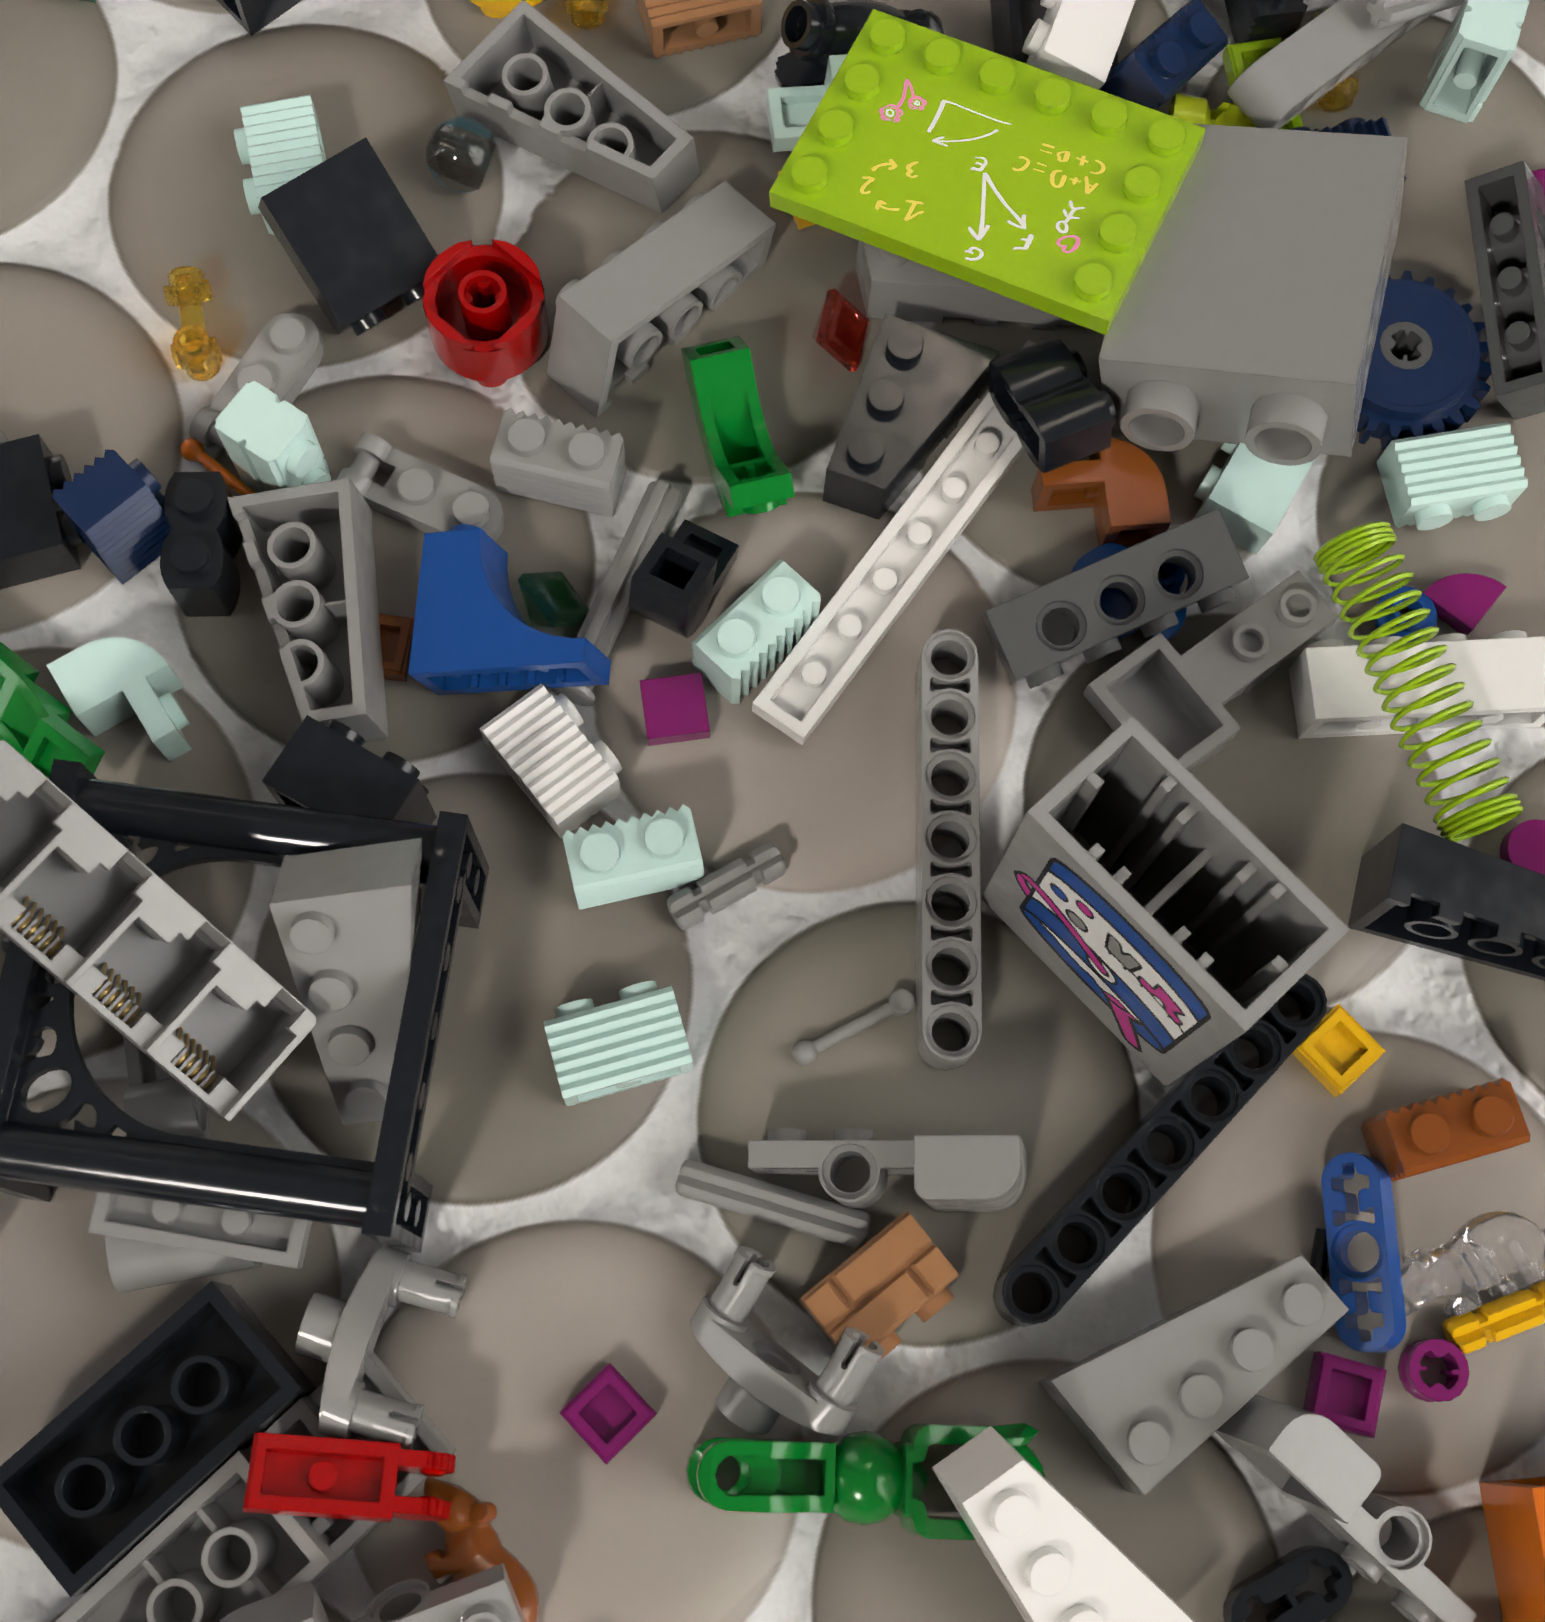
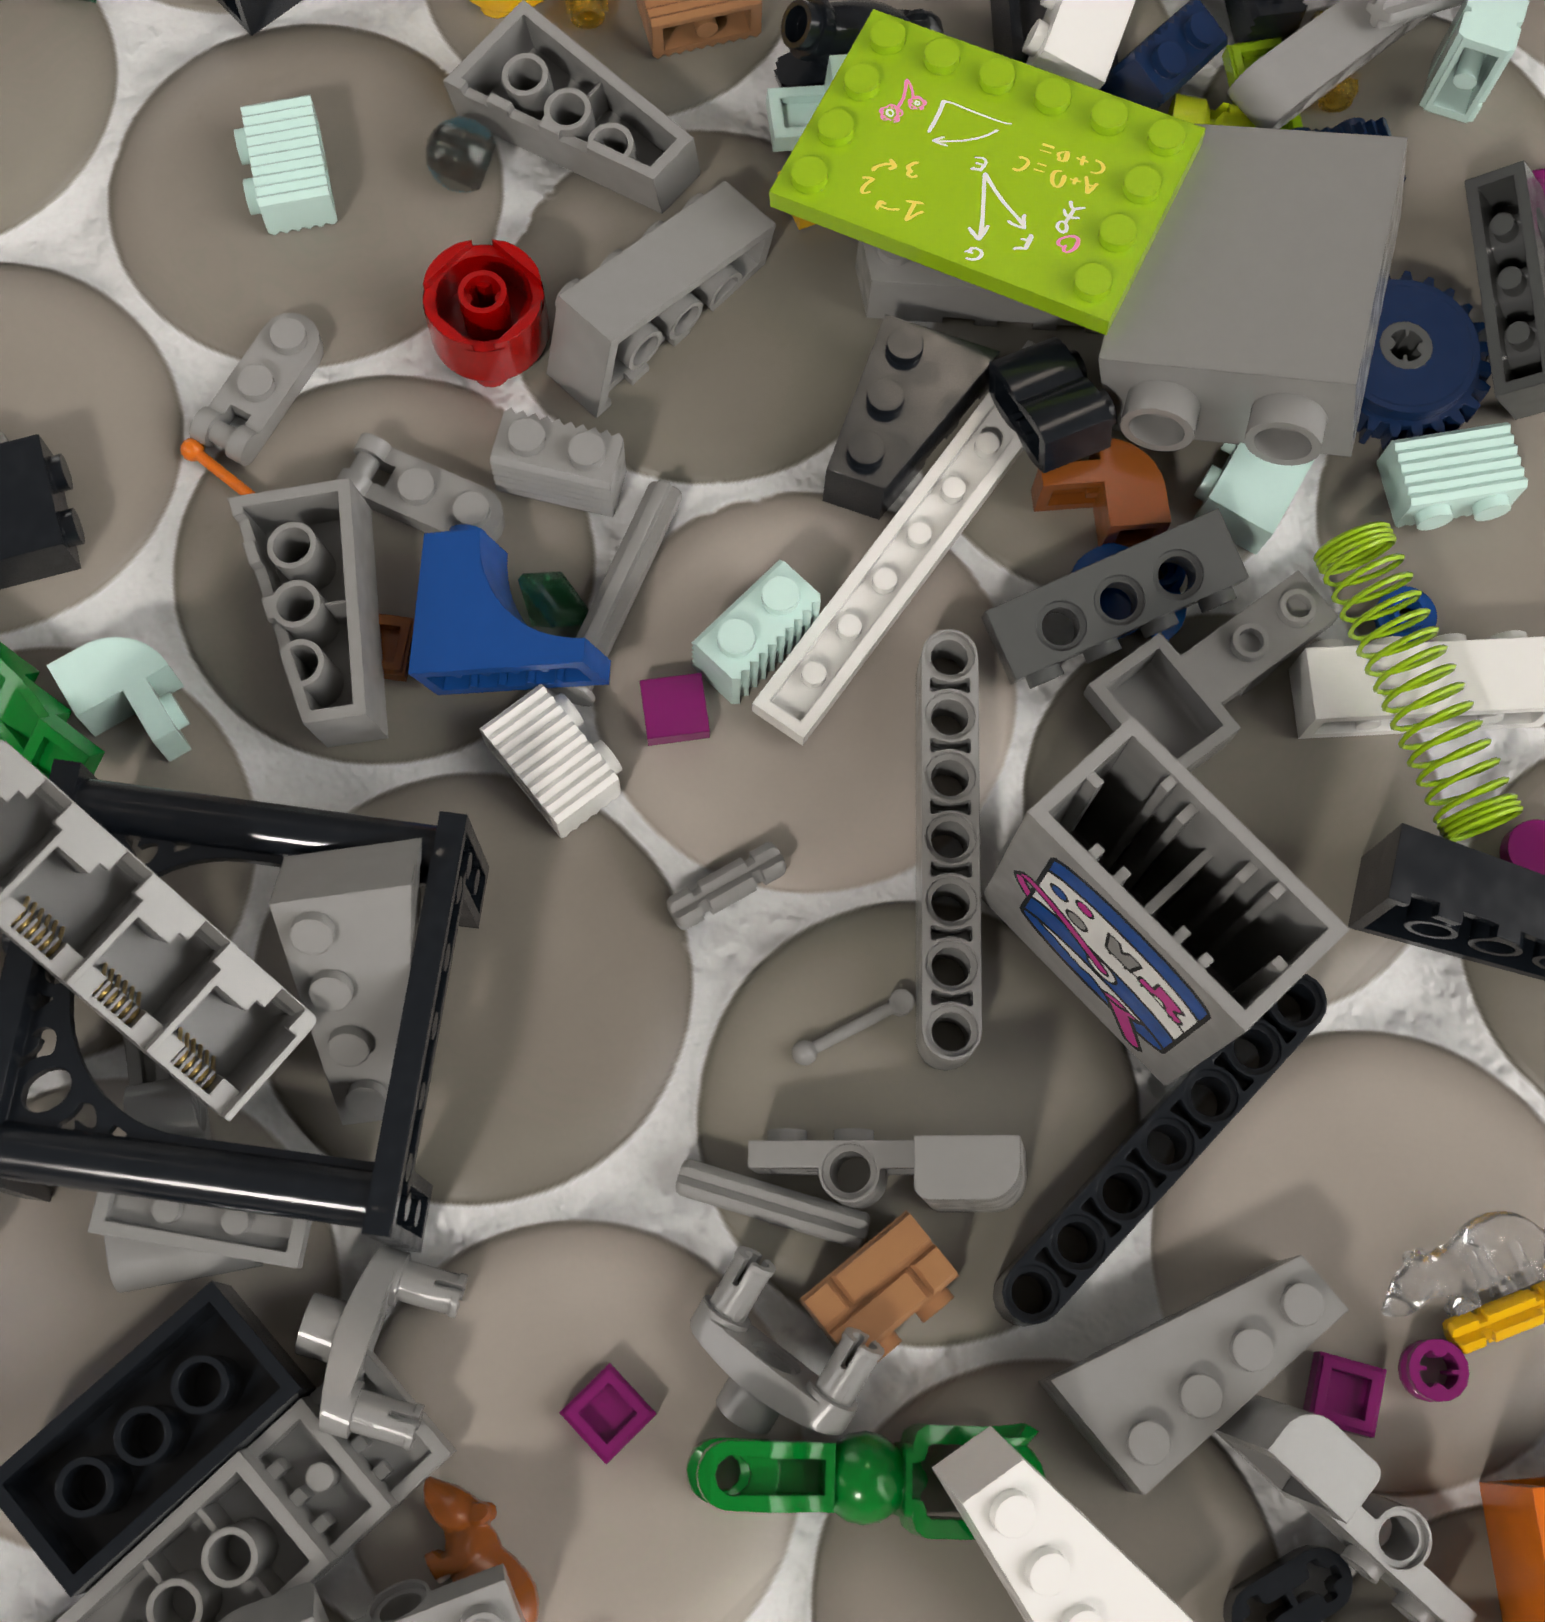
dark blue brick [52,449,171,585] -> none
black brick [160,472,243,617] -> none
clear yellow bar [163,266,223,381] -> none
light aqua brick [215,380,331,493] -> none
red hinge [243,1432,456,1522] -> none
black brick [258,137,438,337] -> none
black brick [262,715,437,824] -> none
light aqua brick [543,981,694,1106] -> none
light aqua brick [562,804,704,910] -> none
black brick [628,519,739,638] -> none
green arch [681,336,795,517] -> none
clear red slope [812,289,869,372] -> none
yellow tile [1292,1003,1385,1098] -> none
black piece [1310,1228,1328,1281] -> none
blue beam [1321,1152,1406,1353] -> none
dark orange brick [1361,1078,1530,1182] -> none
magenta tile [1423,573,1507,636] -> none

